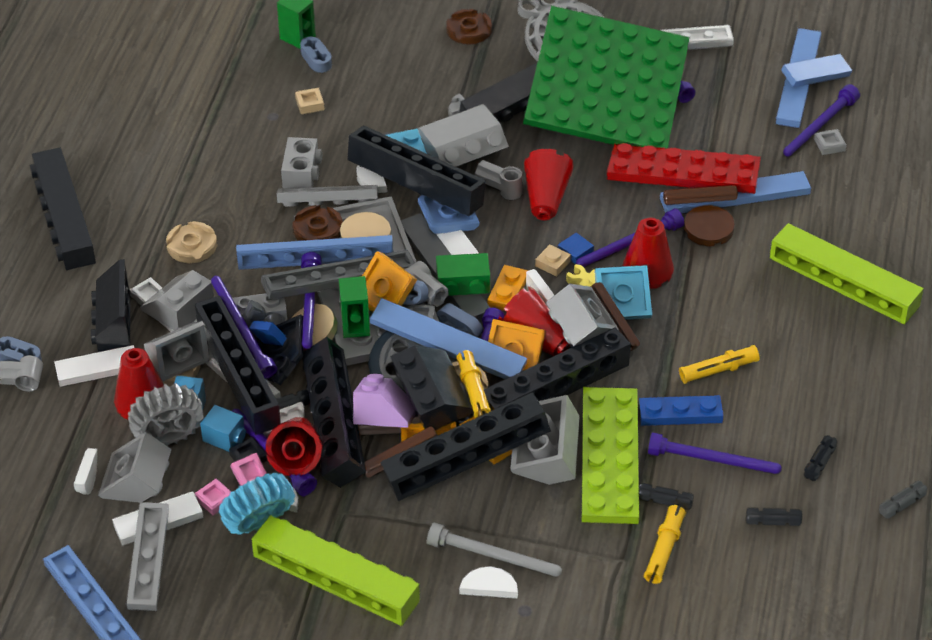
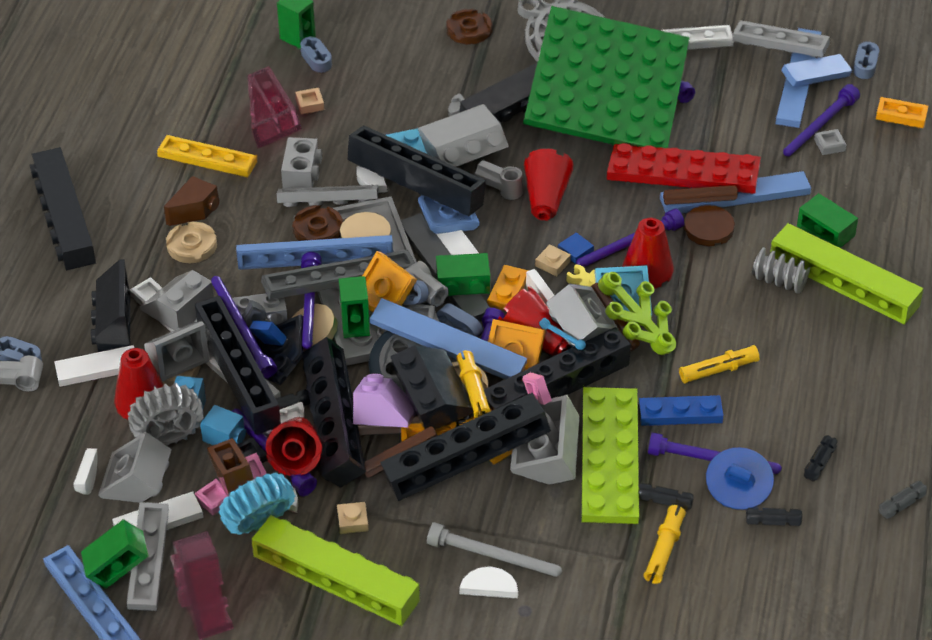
none -> green brick [81,519,148,589]
none -> yellow tile [157,135,257,177]
none -> reddish brown slope [164,176,220,226]
none -> clear pink wedge [170,531,234,640]
none -> reddish brown slope [207,438,254,497]
none -> clear pink wedge [247,66,302,148]
none -> tan plate [337,502,368,534]
none -> bright pink tile [522,372,552,405]
none -> dark azure hinge [539,318,586,350]
none -> lime plant [598,272,676,355]
none -> blue shield [706,447,774,510]
none -> light grey plate [733,20,830,58]
none -> light grey piece [752,247,810,294]
none -> green brick [797,193,858,248]
none -> sand blue beam [853,42,879,79]
none -> light orange plate [876,97,928,128]

